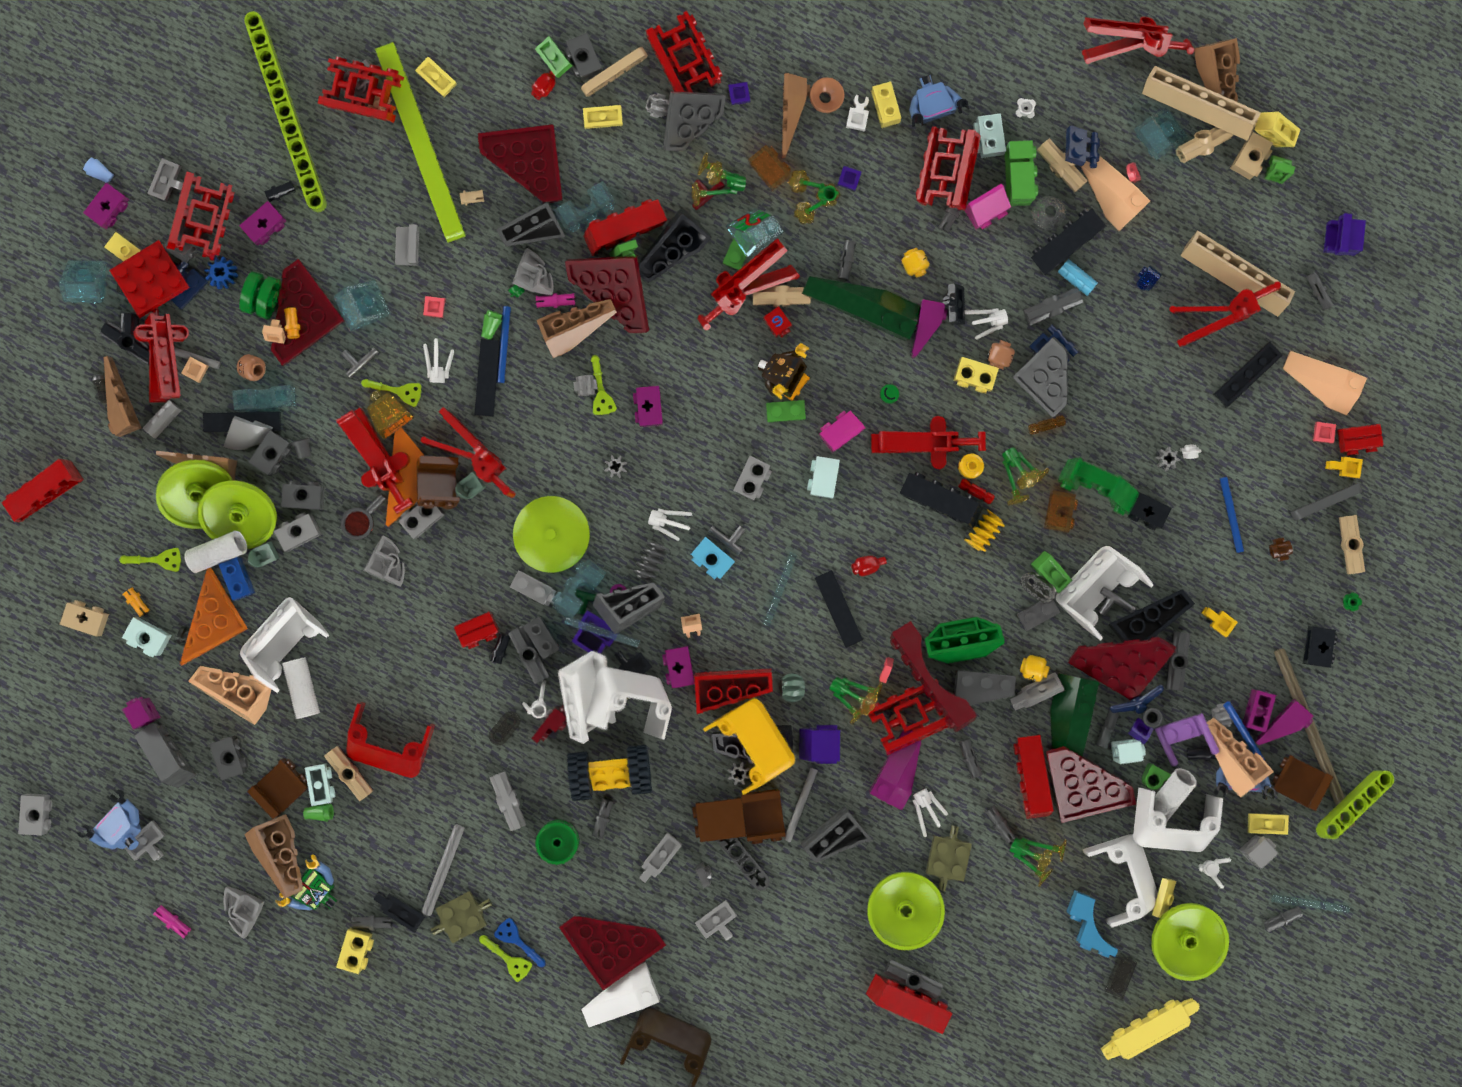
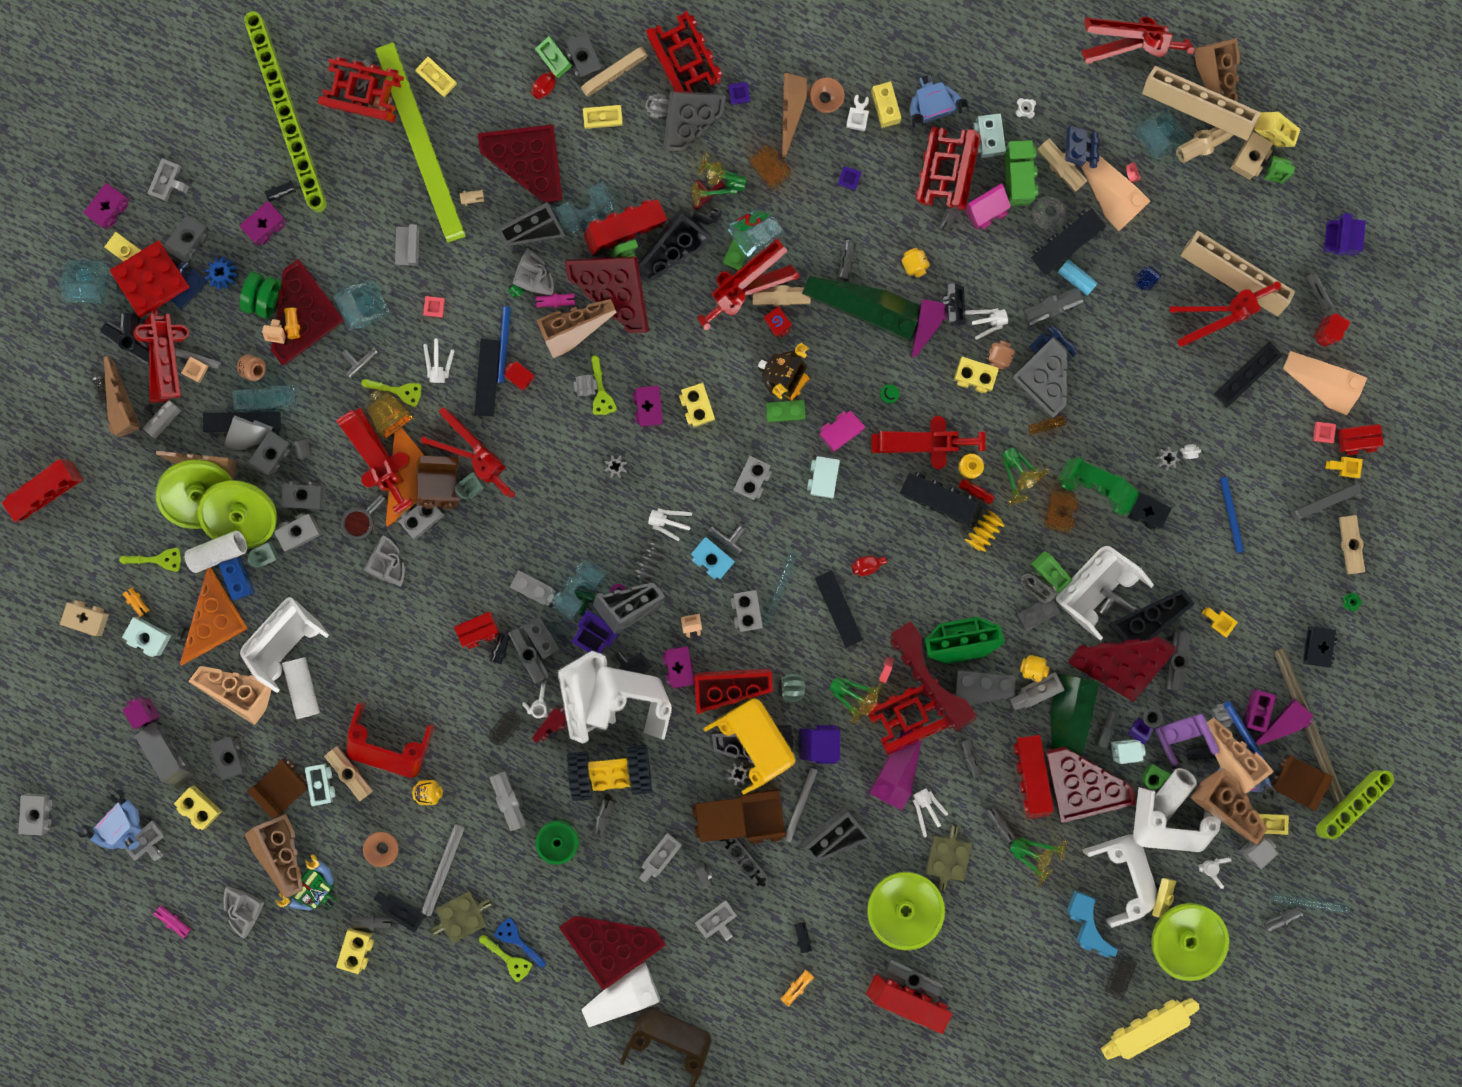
light blue cone [83,157,114,184] -> none
red fence [167,171,235,260] -> none
bright green cone [303,803,334,822] -> none
bright green cone [481,310,502,340] -> none
lime dish [513,496,590,573] -> none
clear light blue bar [564,616,640,648] -> none
clear yellow plant [788,170,840,224] -> none
dark blue piece [1110,685,1164,714] -> none
reddish brown gear [1269,537,1293,562] -> none
none -> light yellow brick [174,785,222,830]
none -> nougat piece [363,832,399,867]
none -> yellow head [412,780,443,805]
none -> red brick [504,361,535,392]
none -> light yellow brick [679,383,715,428]
none -> black arm [693,208,721,225]
none -> light grey brick [730,590,763,632]
none -> light orange pin [780,969,815,1007]
none -> black pin [794,922,812,953]
none -> medium nougat wedge [1191,768,1267,845]
none -> red brick [1313,313,1350,347]

